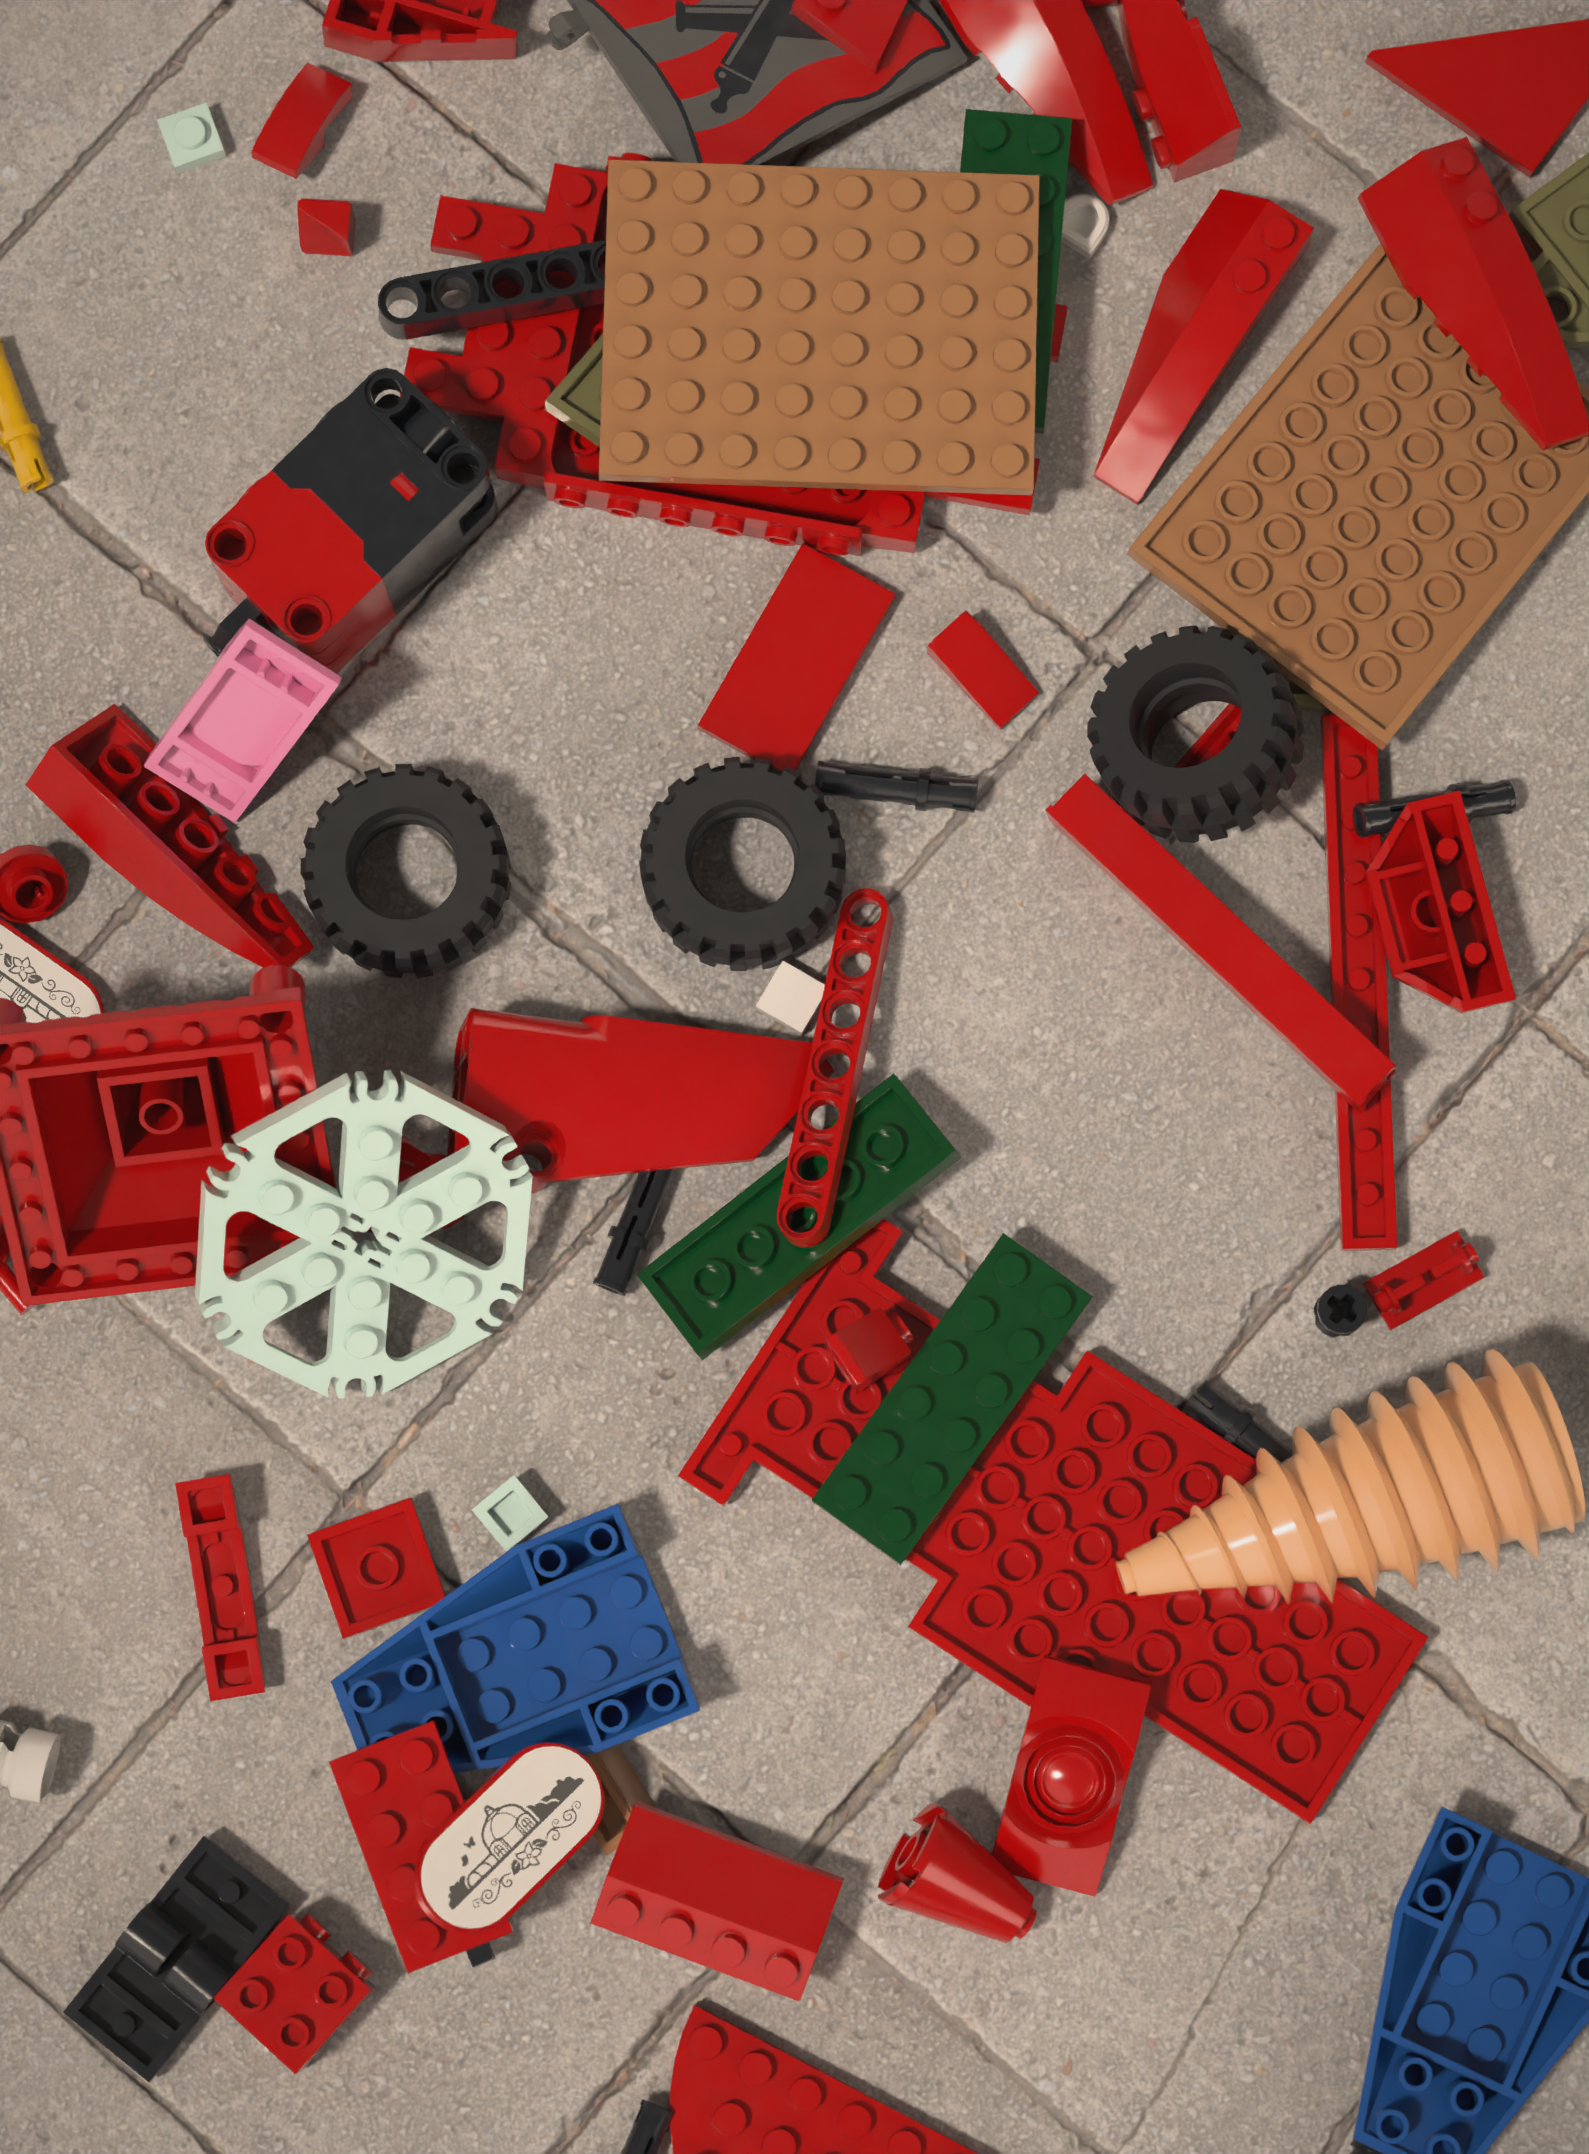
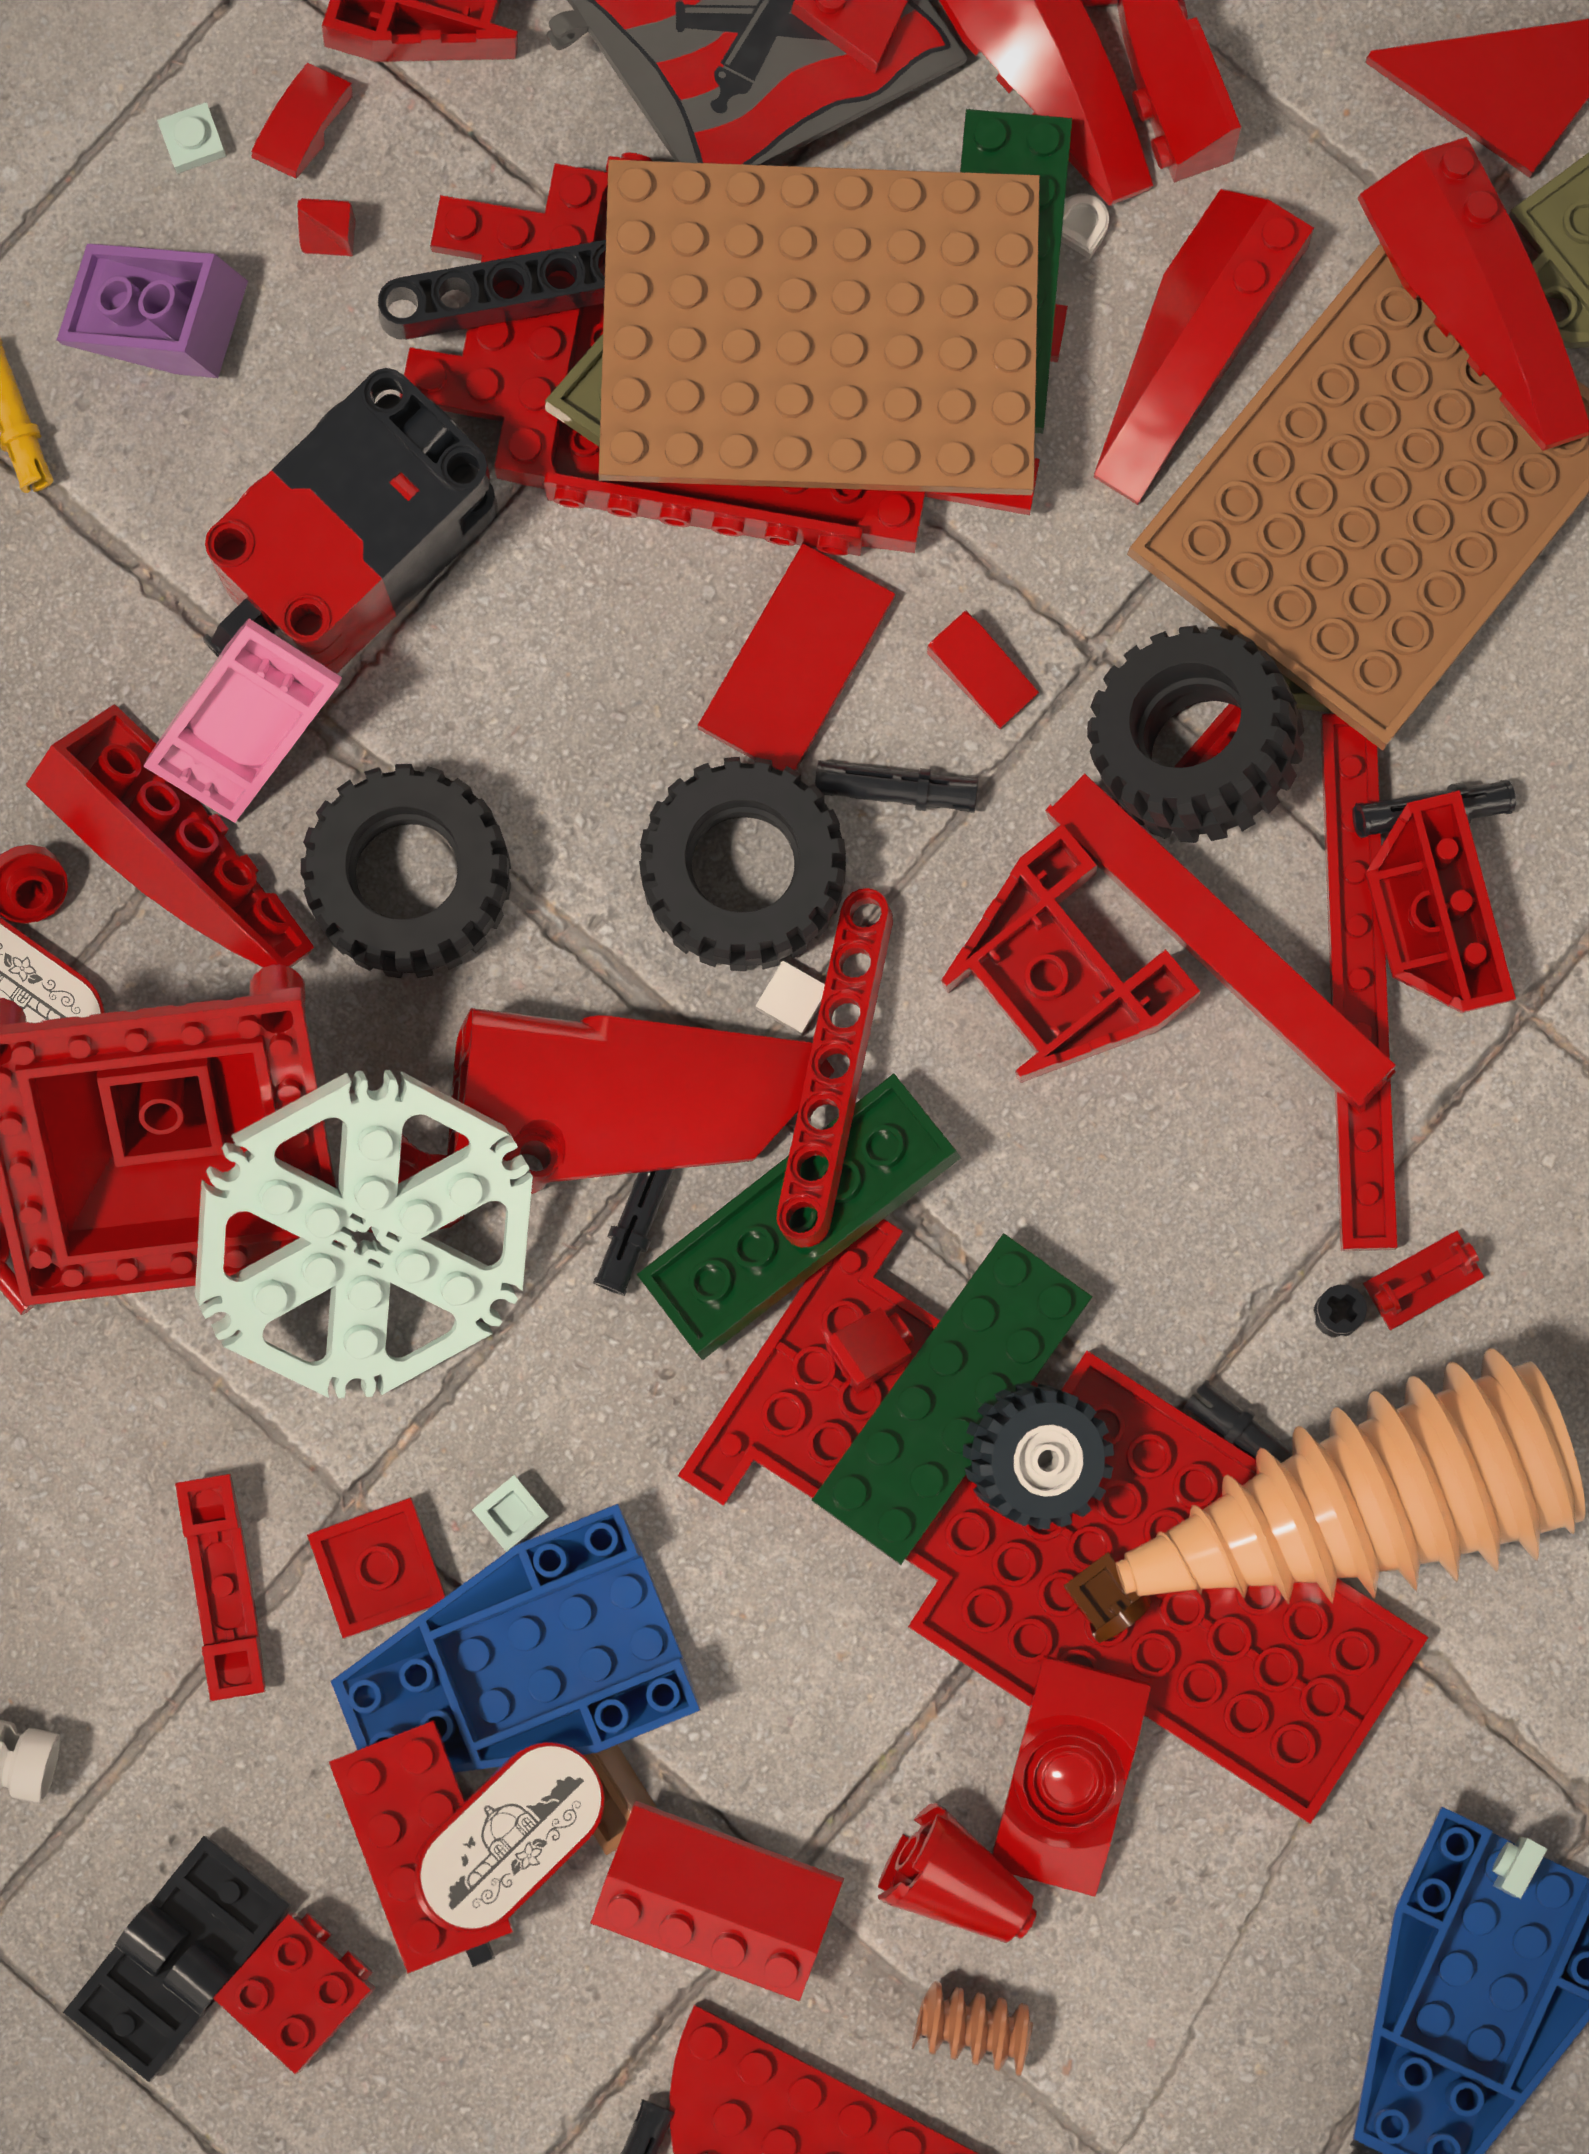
none -> medium lavender slope [57,244,248,378]
none -> nougat piece [912,1981,1033,2076]
none -> red wedge [941,823,1200,1083]
none -> black wheel [963,1383,1114,1529]
none -> reddish brown tile [1063,1552,1152,1643]
none -> light aqua plate [1492,1837,1547,1899]

